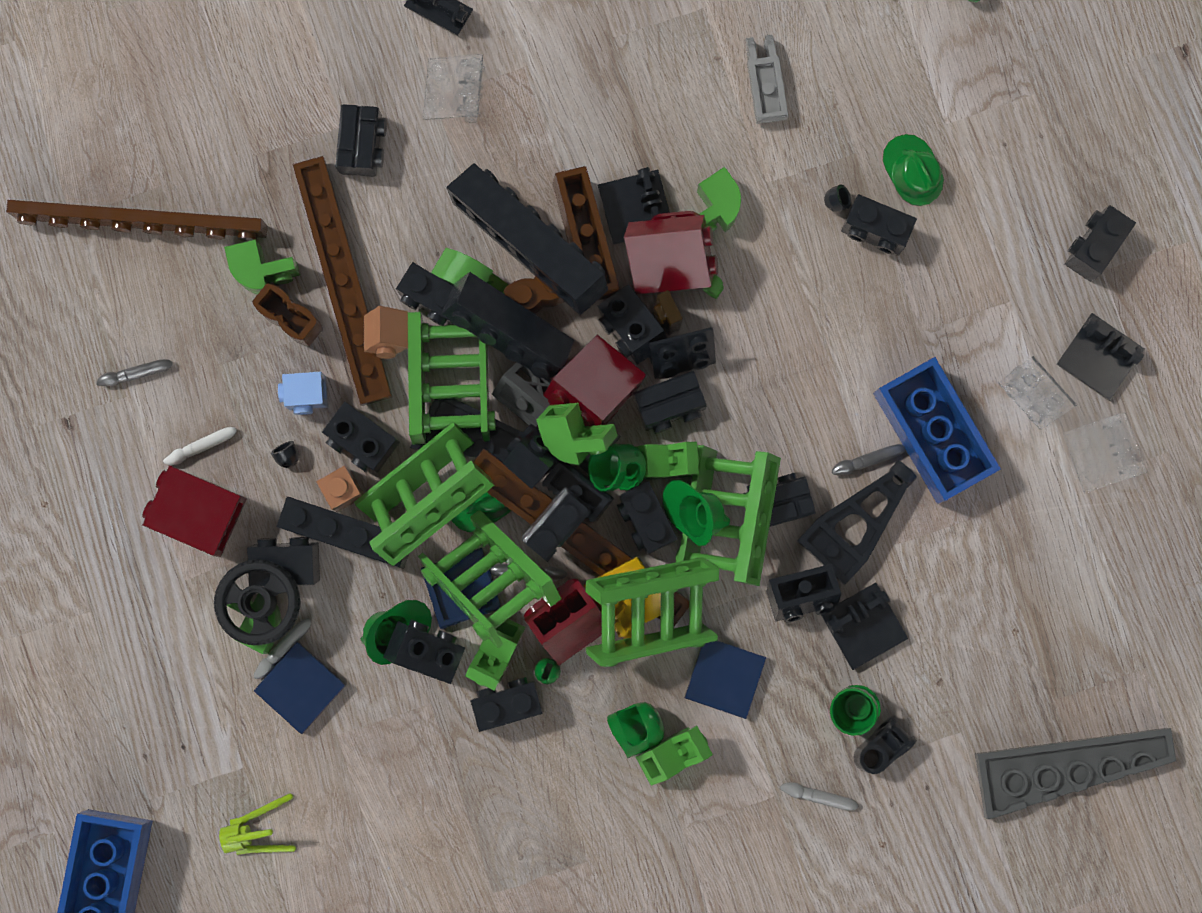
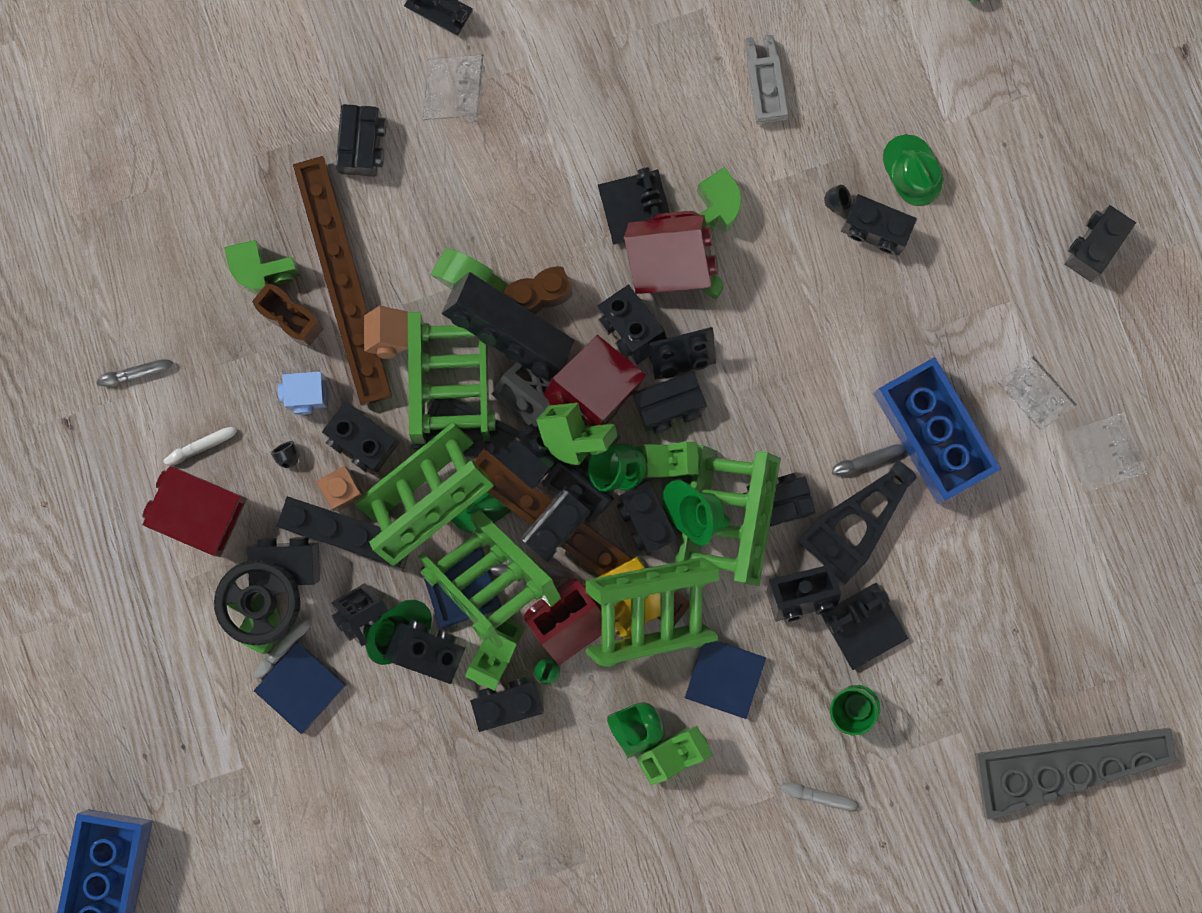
reddish brown plate [6,200,268,242] -> none
lime plant [219,794,296,855] -> none
black brick [396,262,454,326] -> none
black brick [446,163,608,316] -> none
reddish brown brick [553,166,619,301] -> none
dark brown plate [652,290,683,335] -> none
black piece [853,715,917,774] -> none
black hinge [1057,313,1145,400] -> none
none -> black bracket [331,583,388,647]

